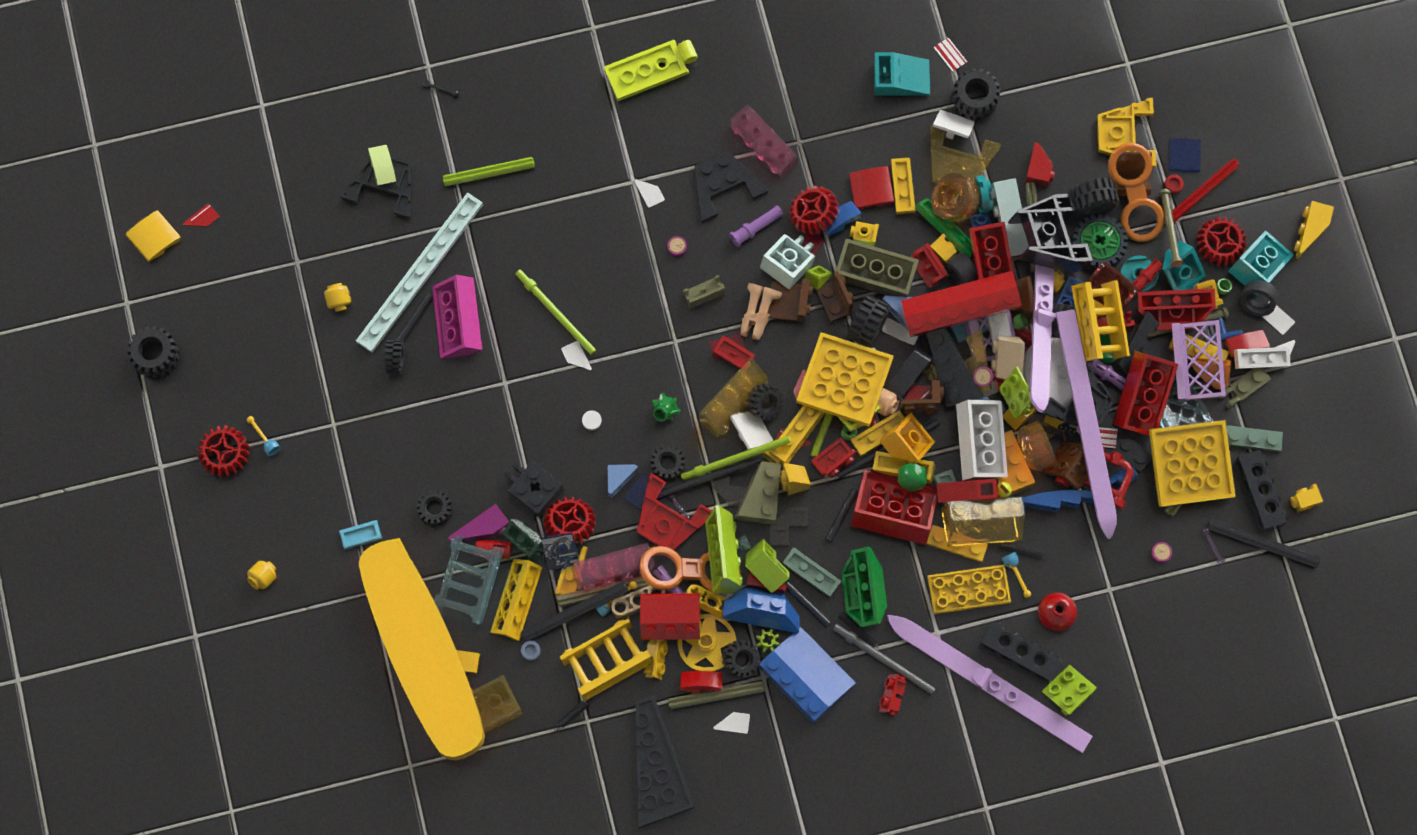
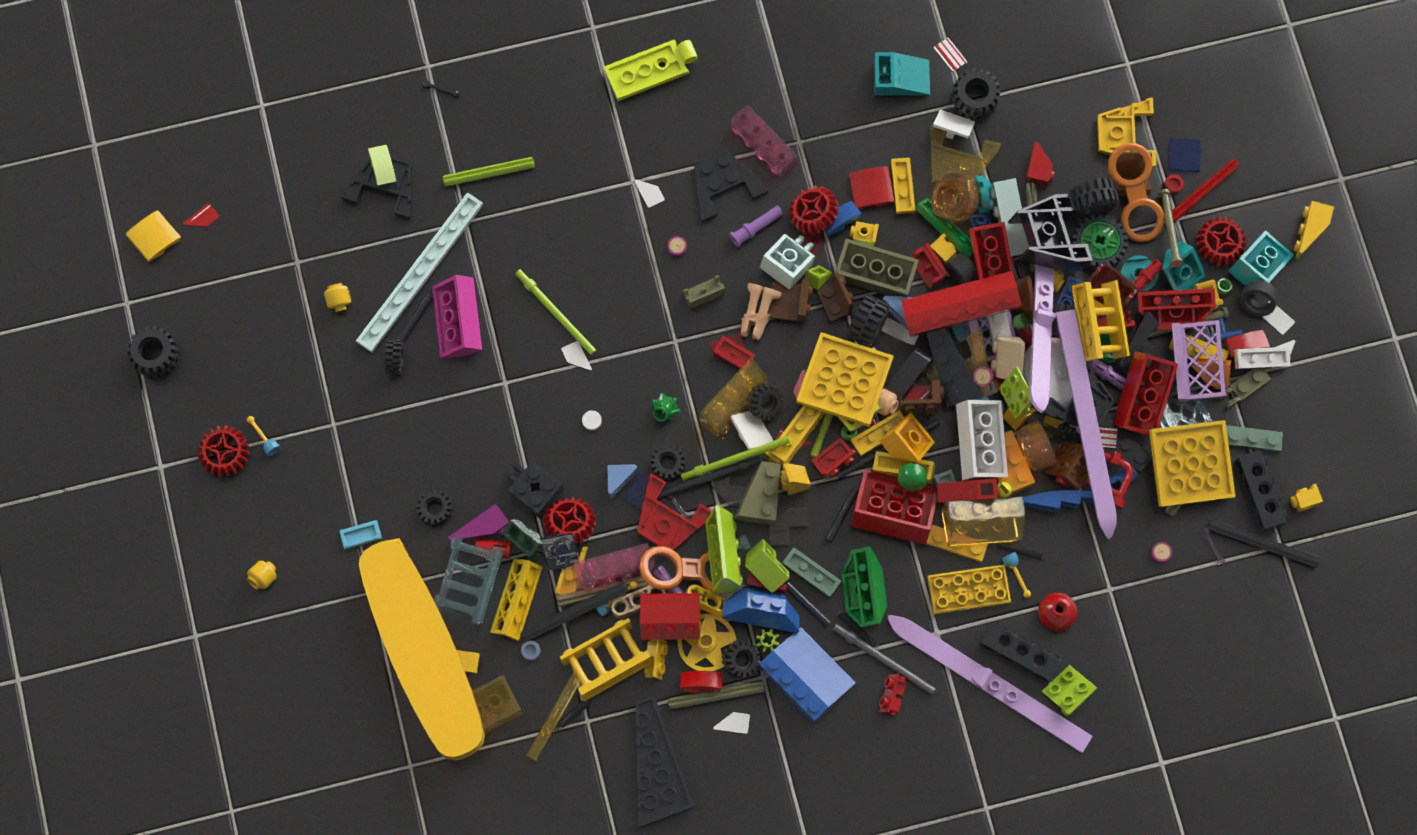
none -> clear yellow axle [527,672,580,760]

